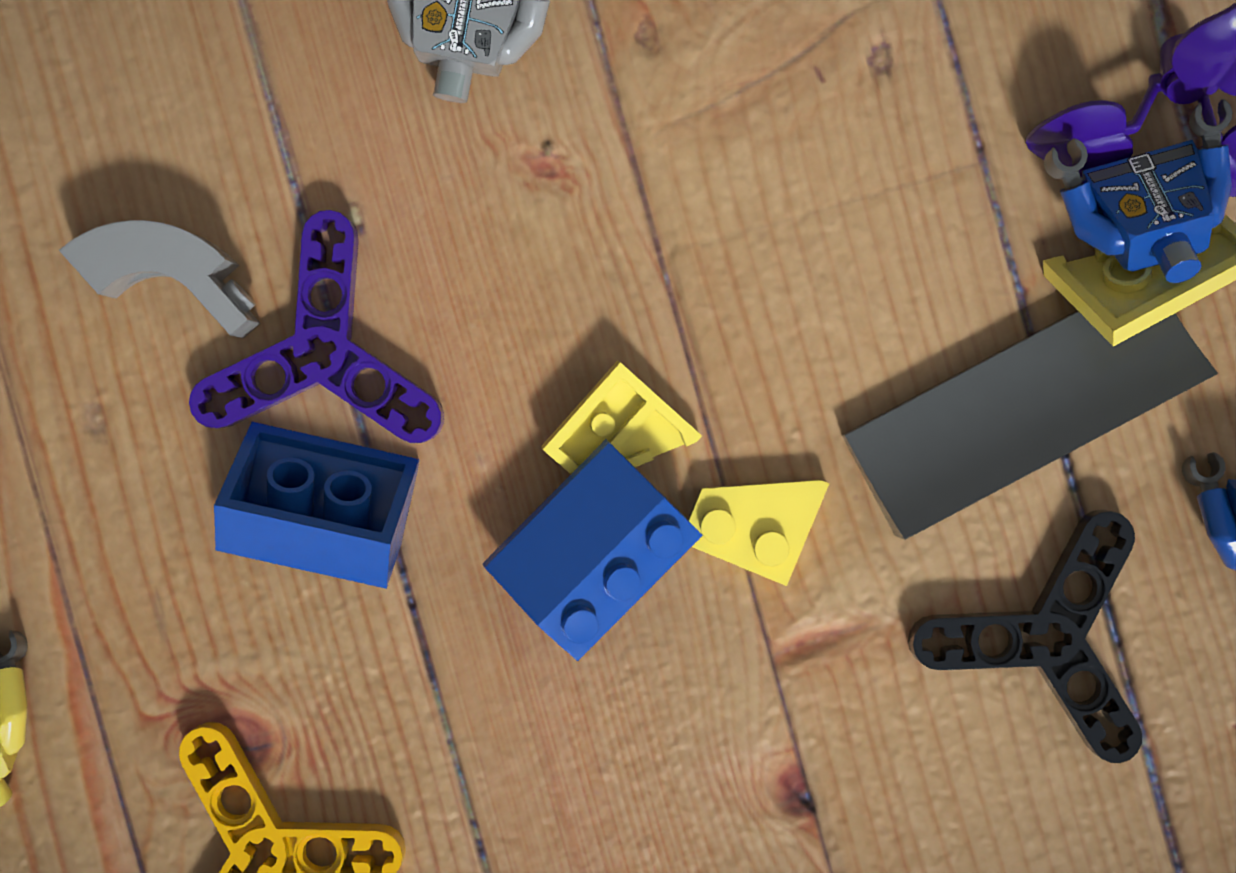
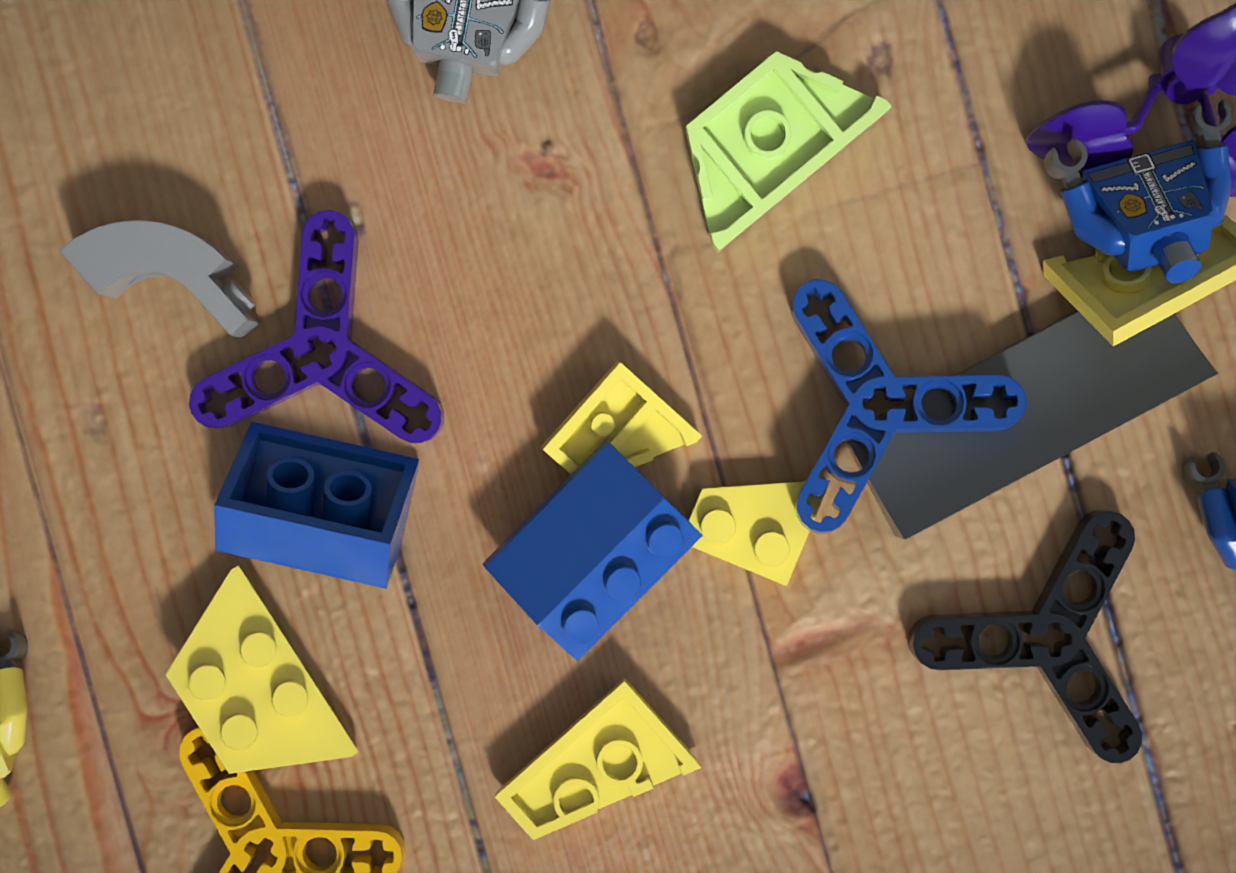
none -> light yellow wing [166,565,359,774]
none -> light yellow wing [495,678,702,840]
none -> yellowish green wing [685,51,892,253]
none -> blue piece [792,279,1027,534]

